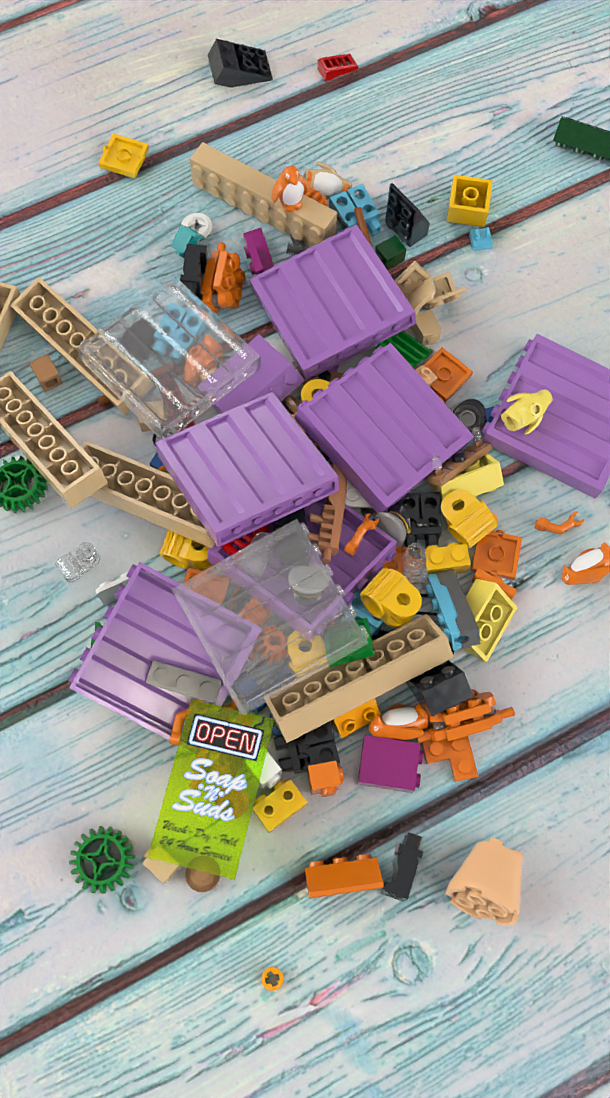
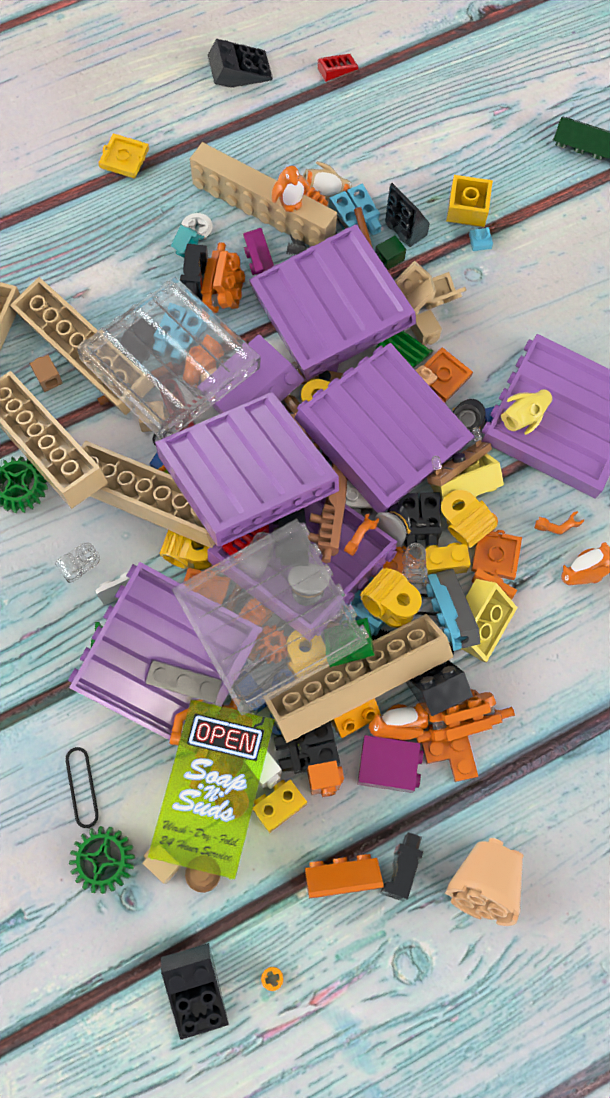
none -> black piece [65,747,99,828]
none -> black slope [161,943,229,1040]

